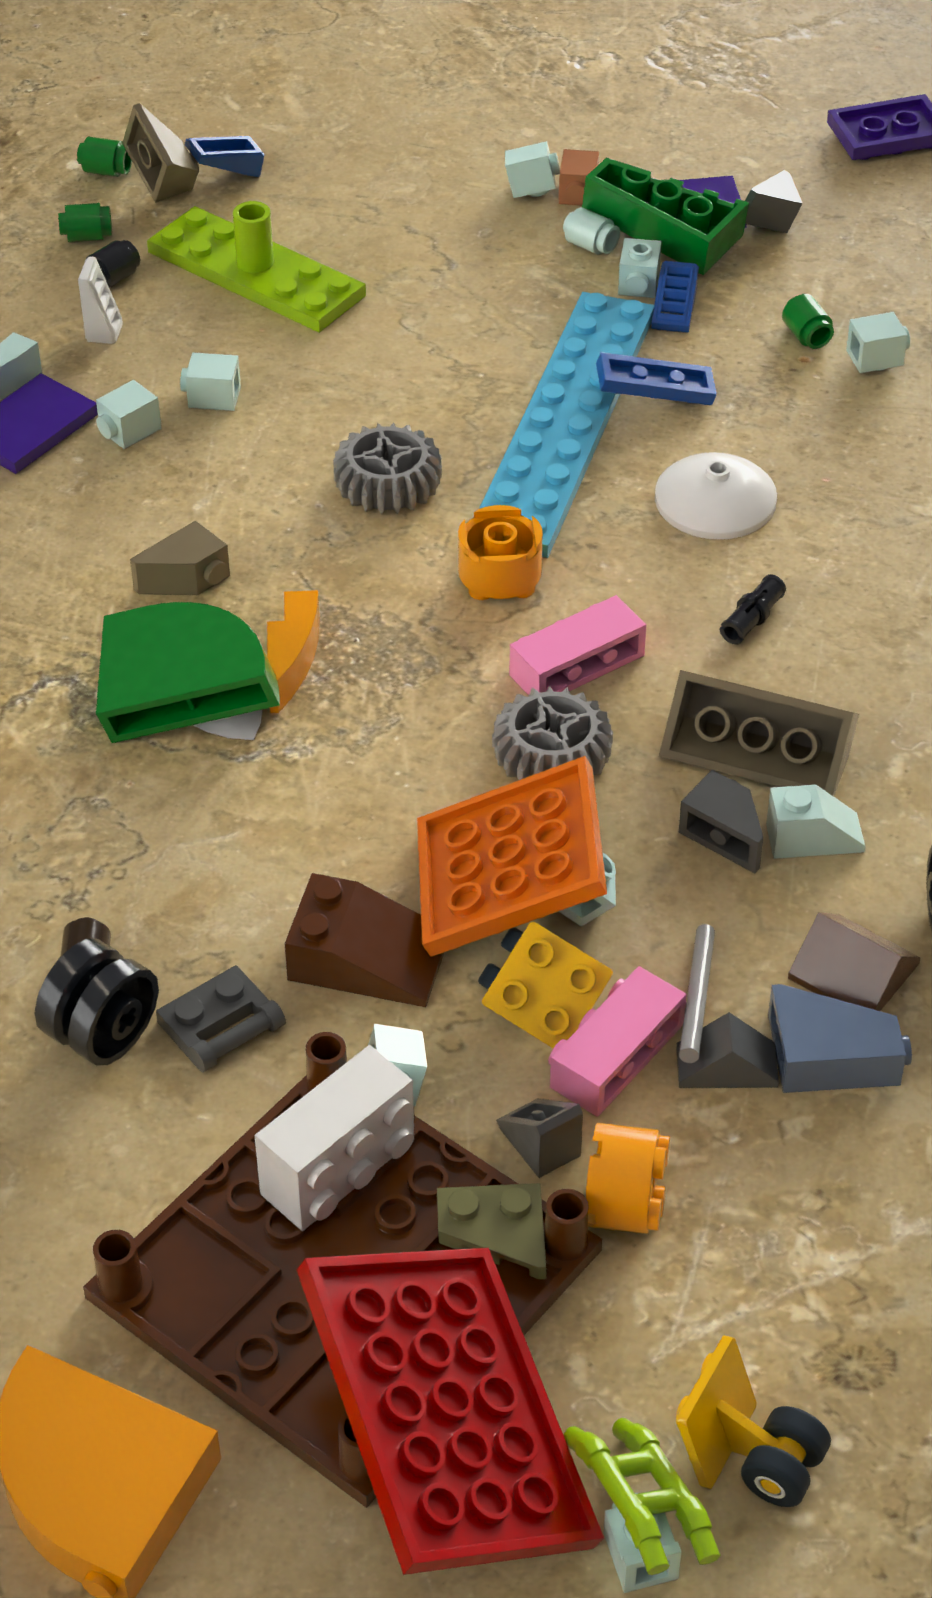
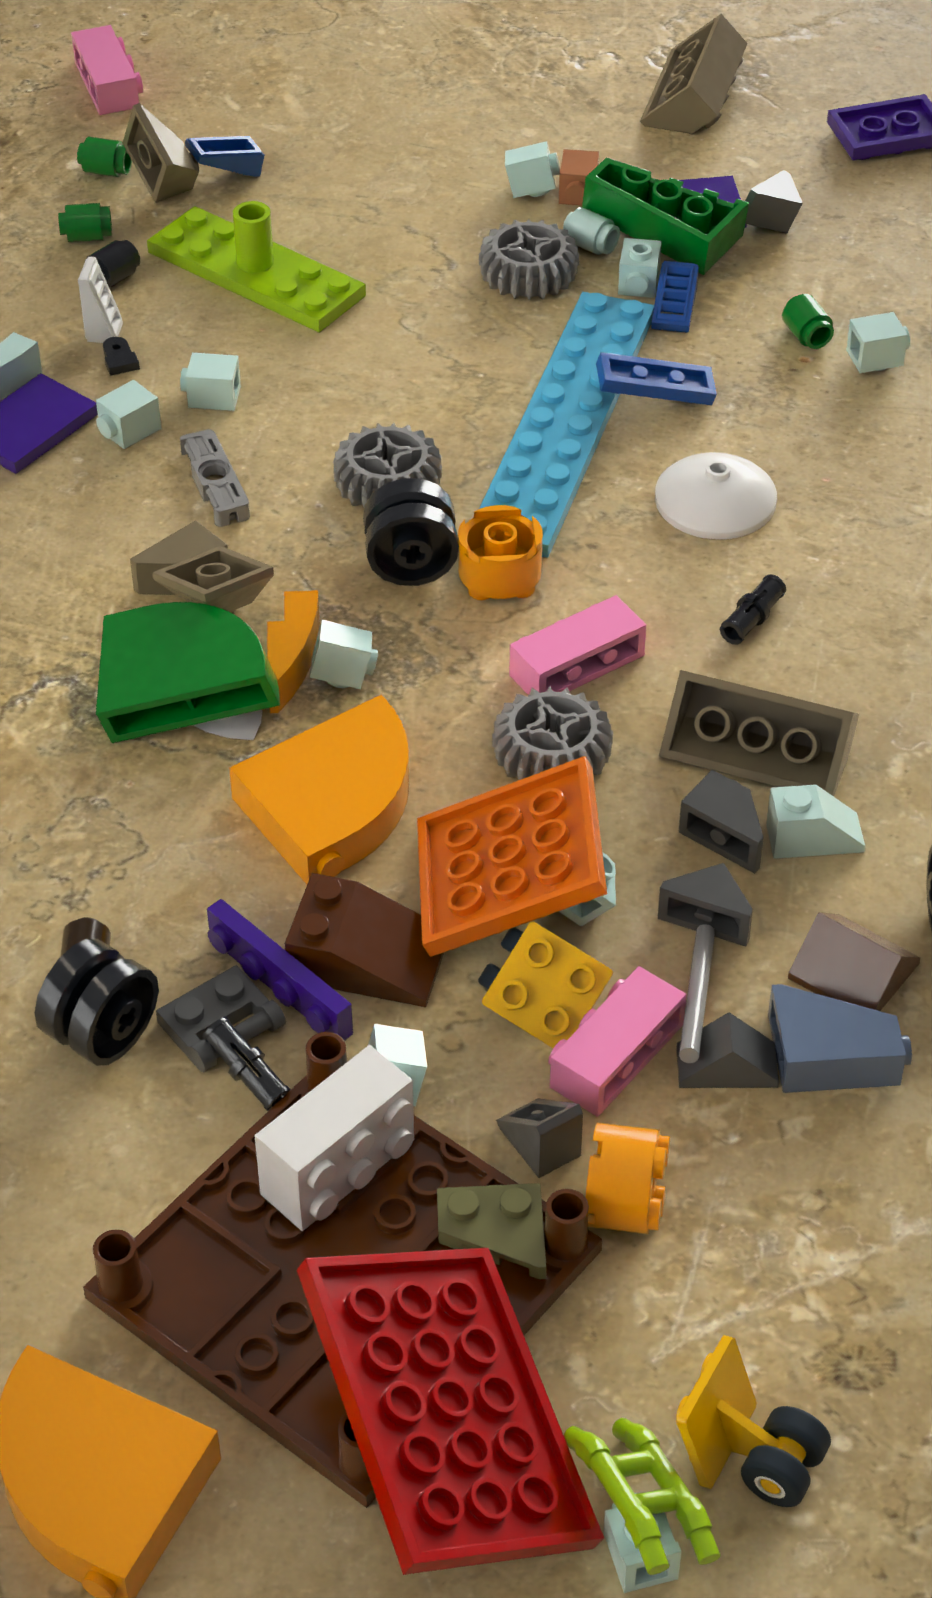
none -> bright pink brick [71,25,143,115]
none -> black piece [103,337,140,376]
none -> dark tan slope [153,546,274,614]
none -> light grey piece [180,429,250,527]
none -> black pin [203,1017,291,1111]
none -> dark purple plate [207,899,353,1041]
none -> light orange brick [229,695,409,884]
none -> light aqua brick [310,620,378,690]
none -> black wheel [363,478,459,586]
none -> light grey gear [479,219,579,300]
none -> dark tan slope [640,14,748,134]
none -> dark grey slope [658,863,753,947]

